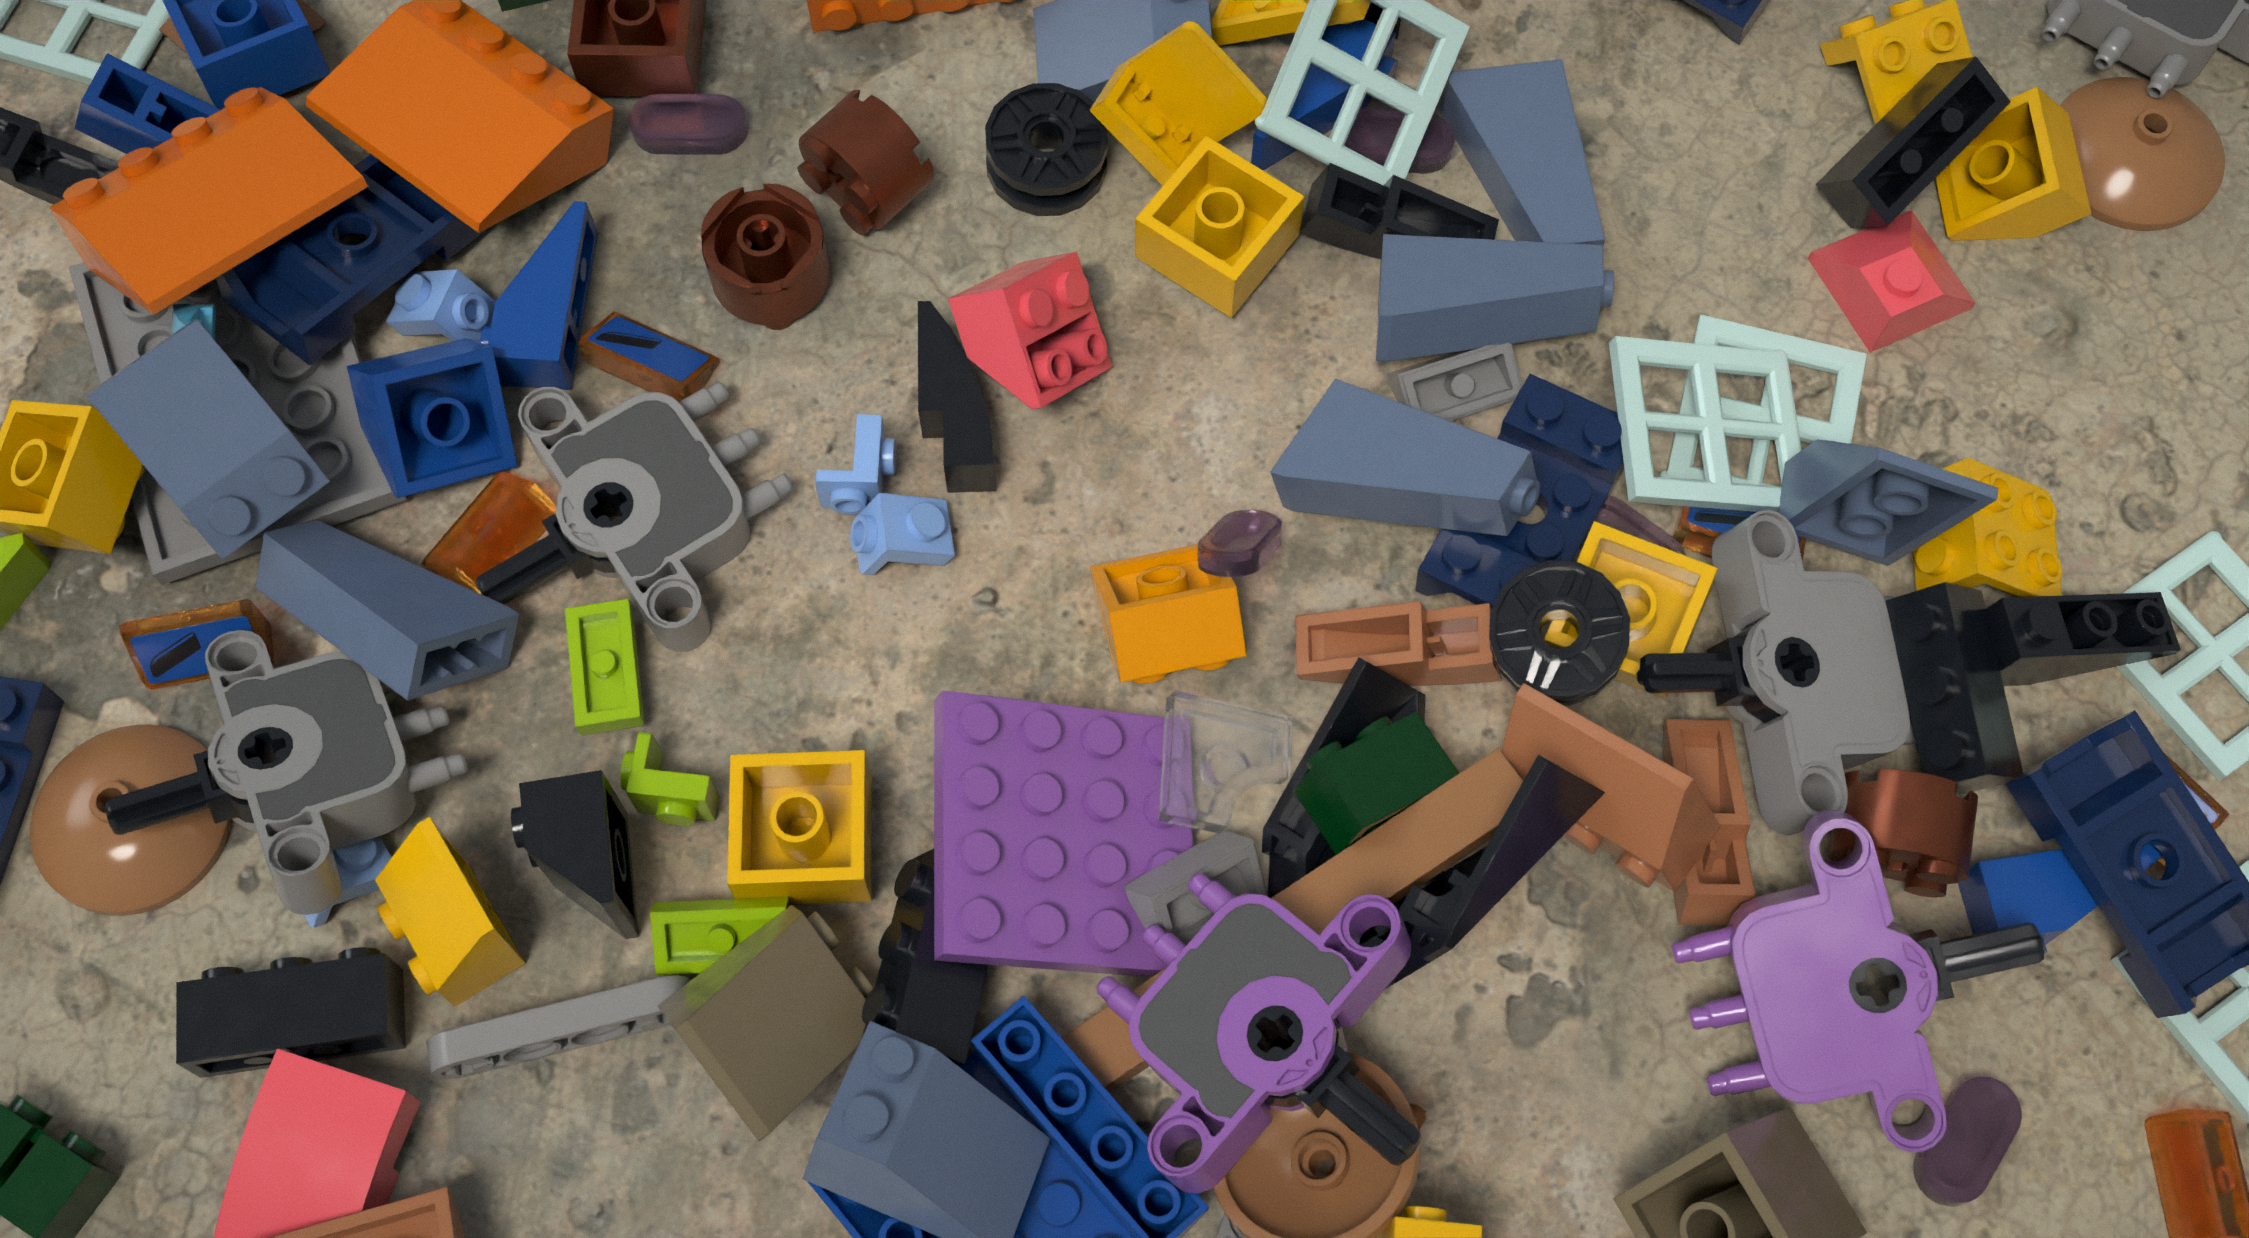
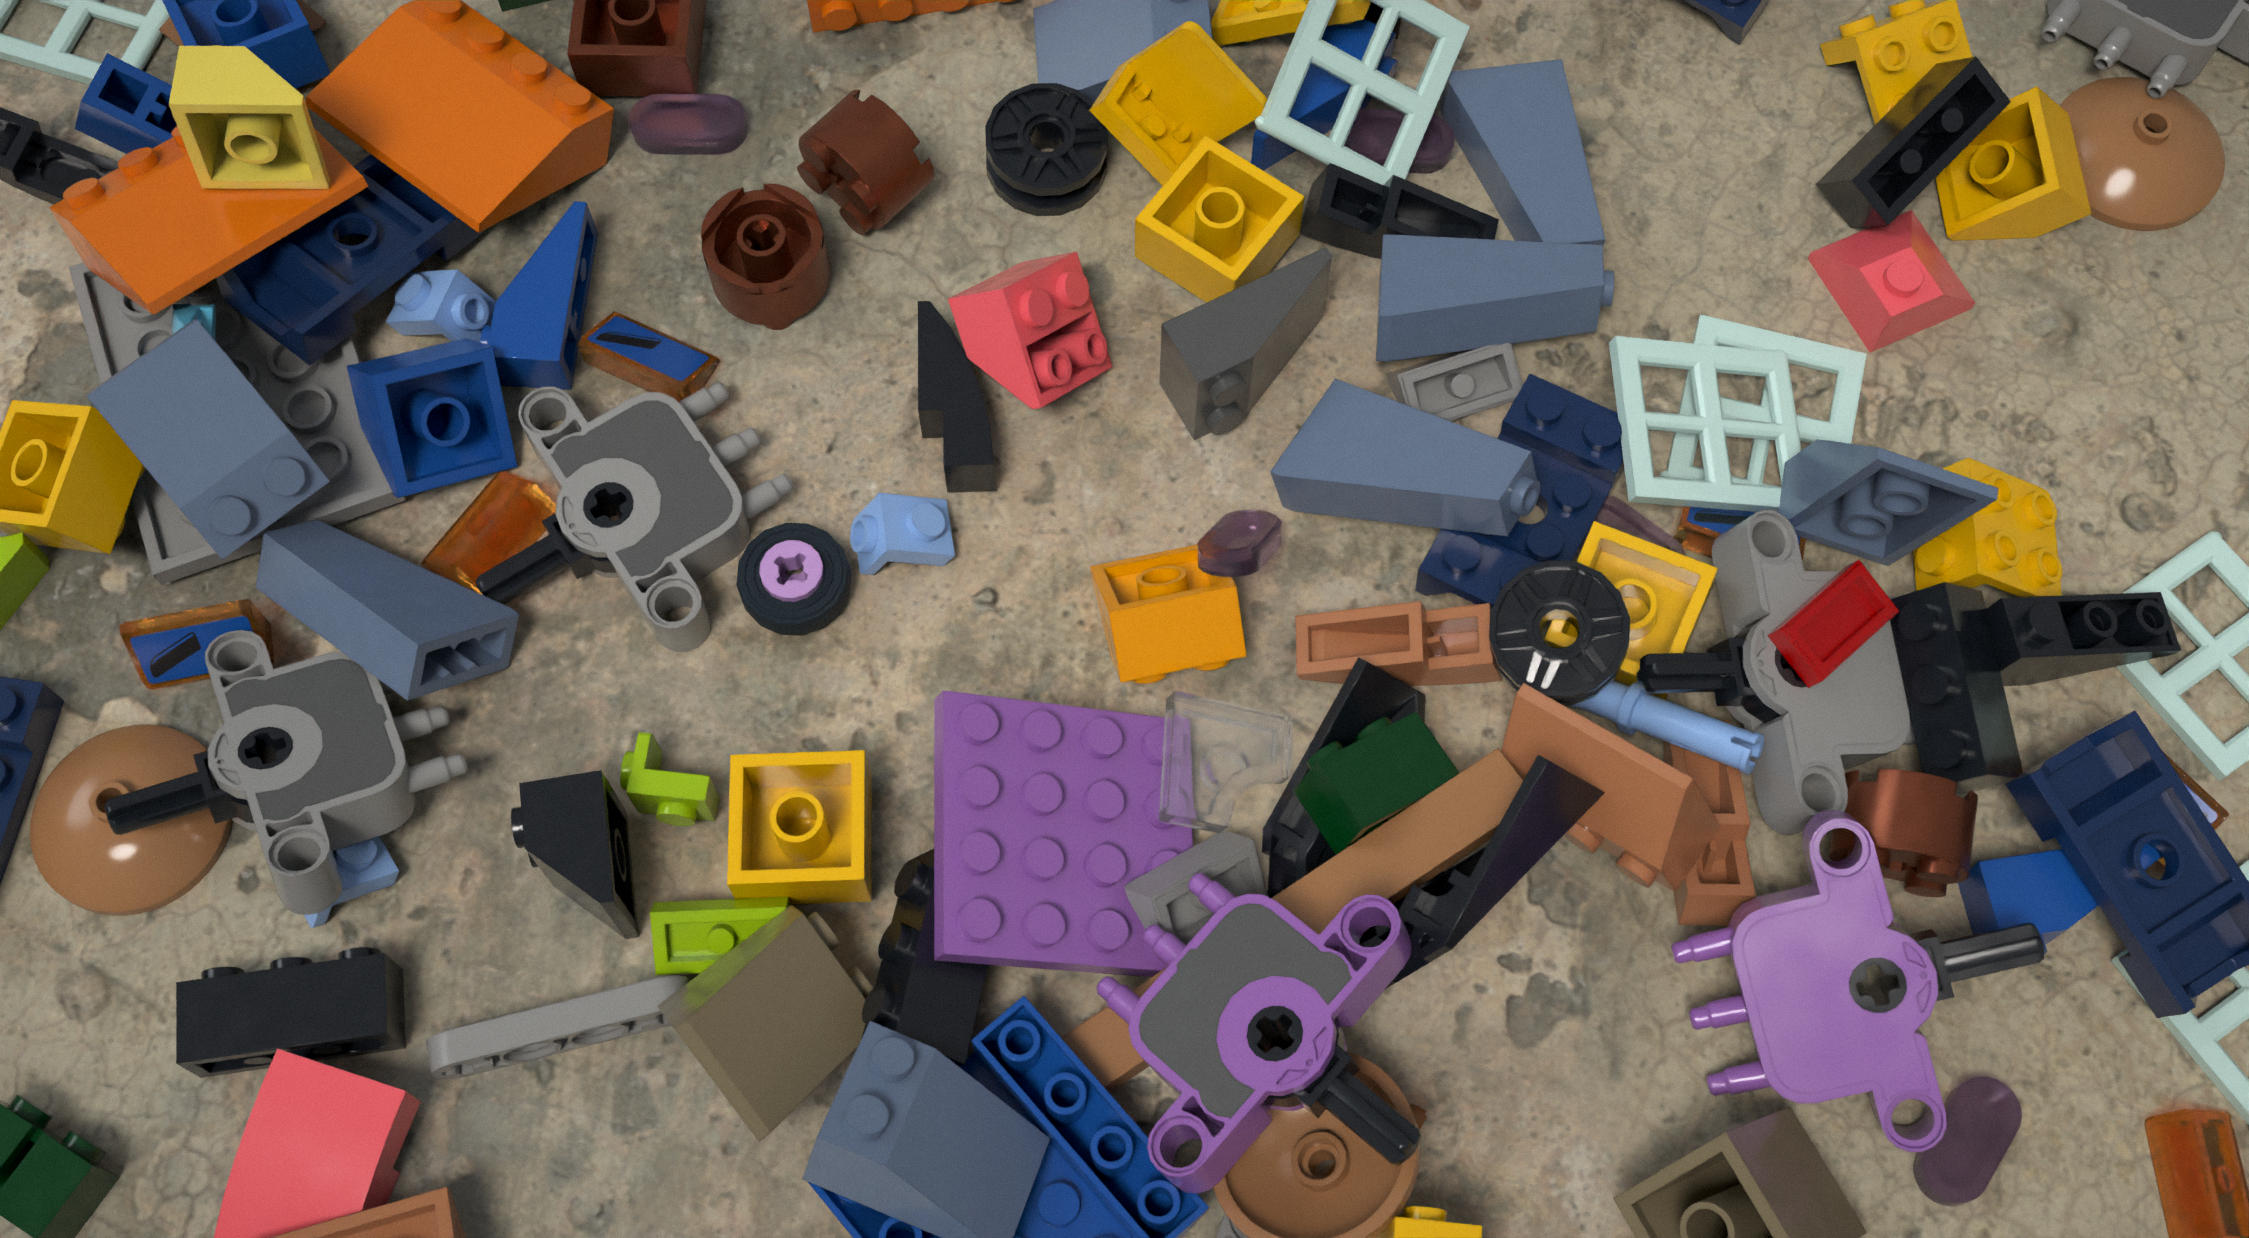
yellow slope [375,816,526,1007] -> none
lime plate [565,598,645,736] -> none
light blue bracket [815,414,897,515] -> none
none -> light yellow slope [169,45,330,189]
none -> black wheel [736,523,851,636]
none -> dark grey slope [1159,247,1332,440]
none -> light blue pin [1570,680,1764,775]
none -> red tile [1767,560,1899,688]

